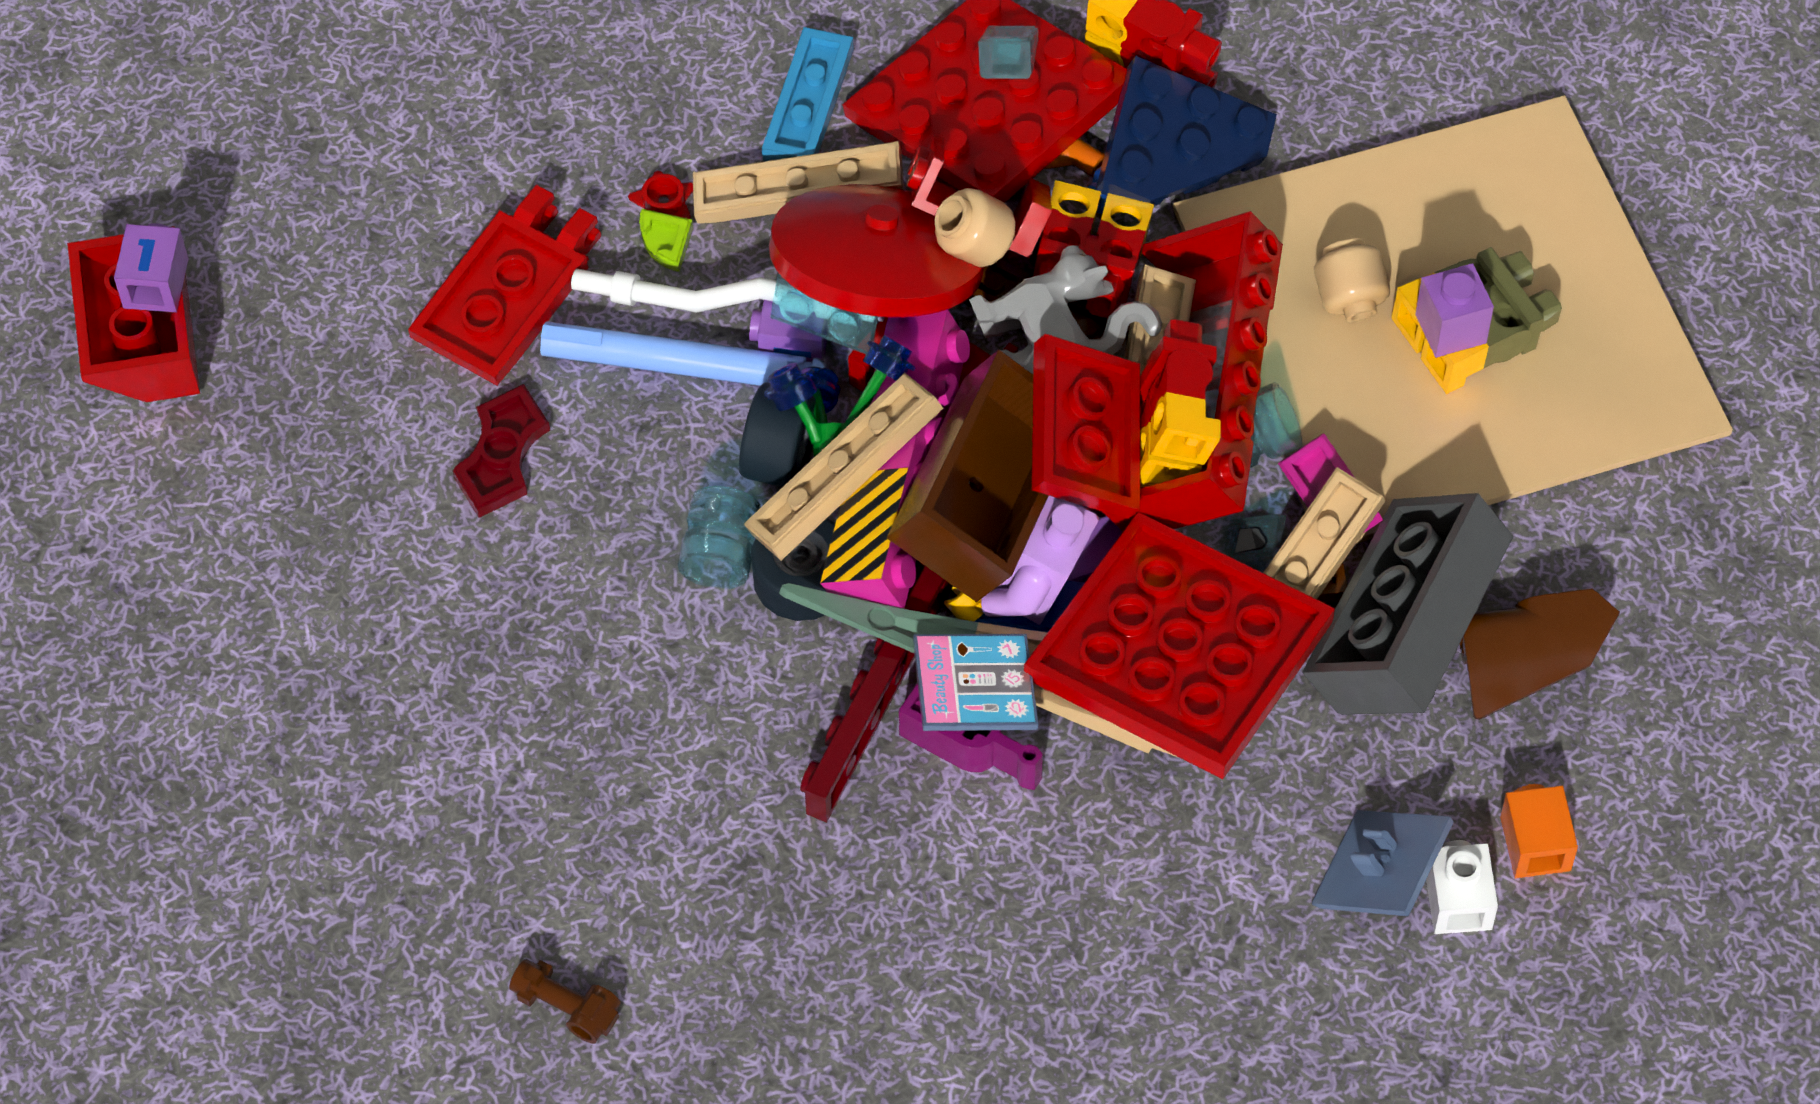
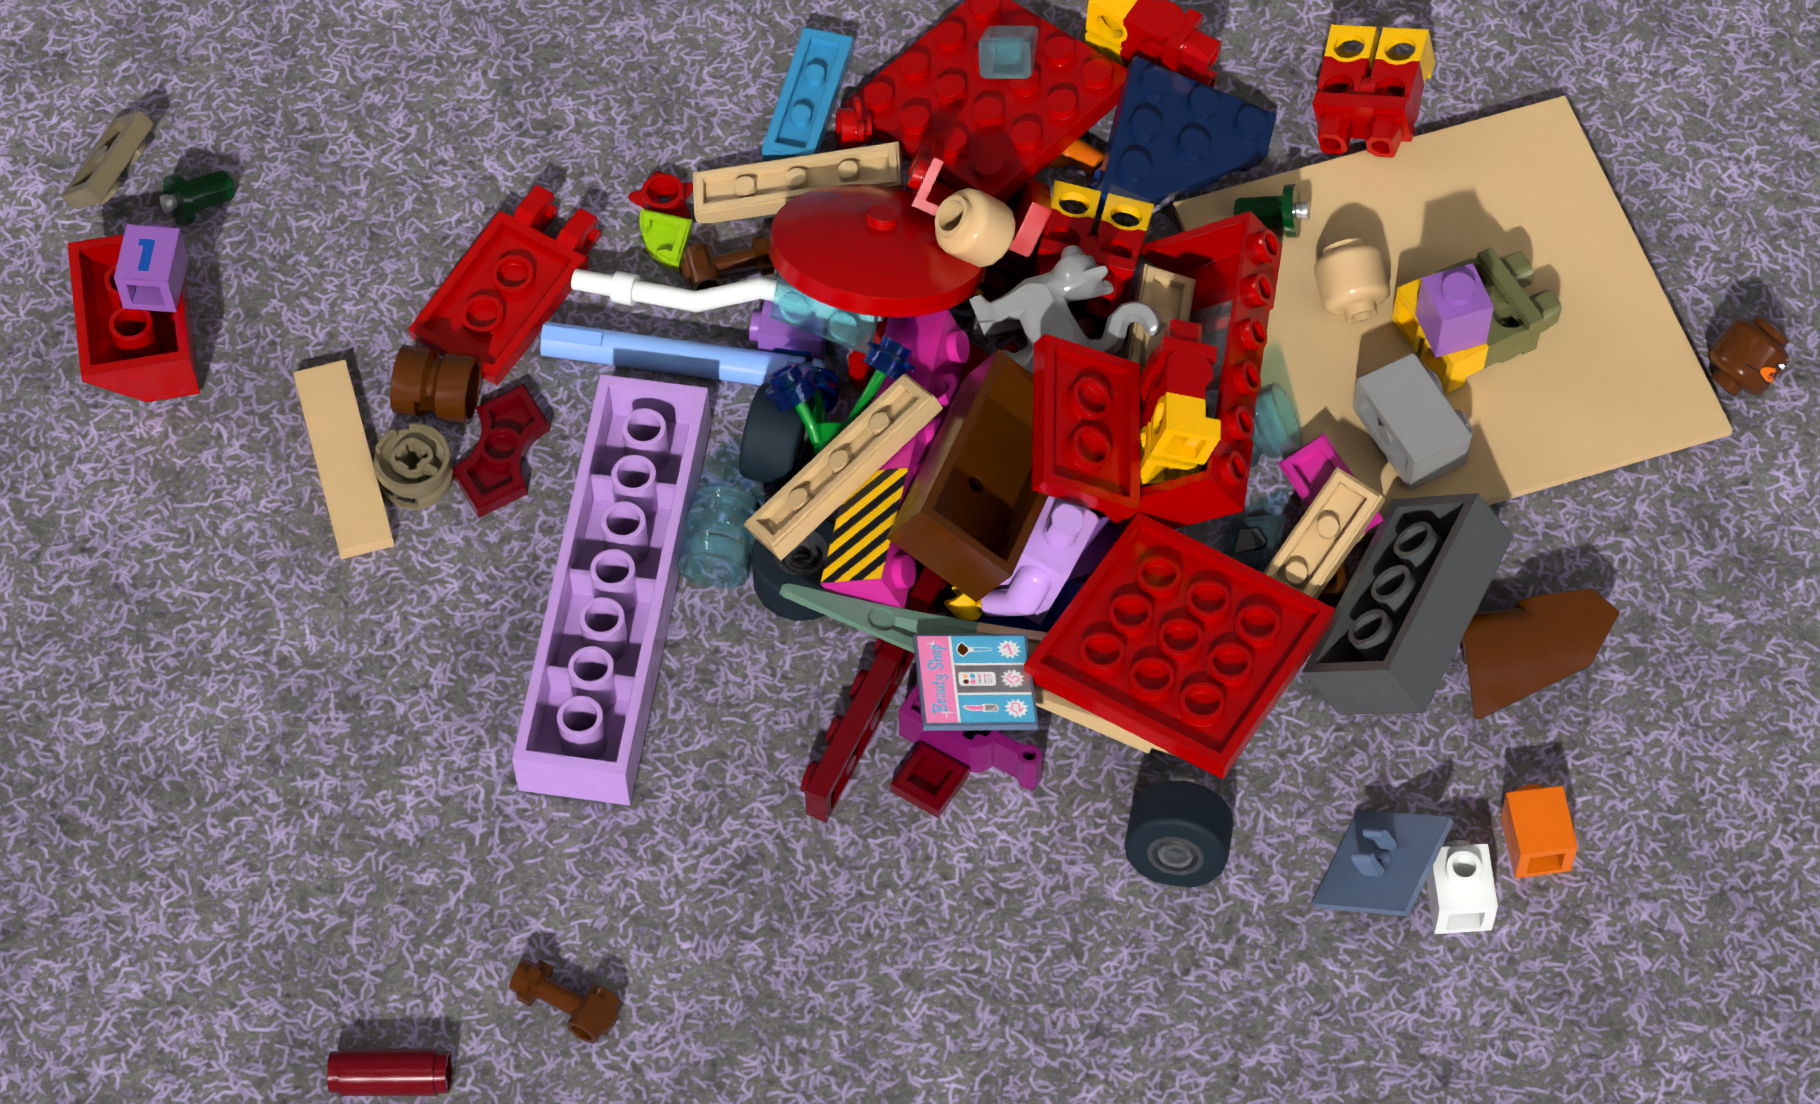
none -> dark tan plate [61,110,154,209]
none -> dark green piece [159,170,235,226]
none -> tan tile [293,360,395,559]
none -> dark red piece [327,1048,452,1097]
none -> dark tan wheel [373,423,454,510]
none -> reddish brown wheel [390,344,482,424]
none -> lavender brick [512,374,711,806]
none -> reddish brown bar [680,235,775,291]
none -> red plate [835,97,872,150]
none -> dark red tile [890,741,969,819]
none -> black wheel [1124,781,1234,888]
none -> dark green piece [1234,184,1310,238]
none -> red hips [1312,24,1436,158]
none -> light grey brick [1353,353,1472,491]
none -> reddish brown head [1708,315,1789,397]

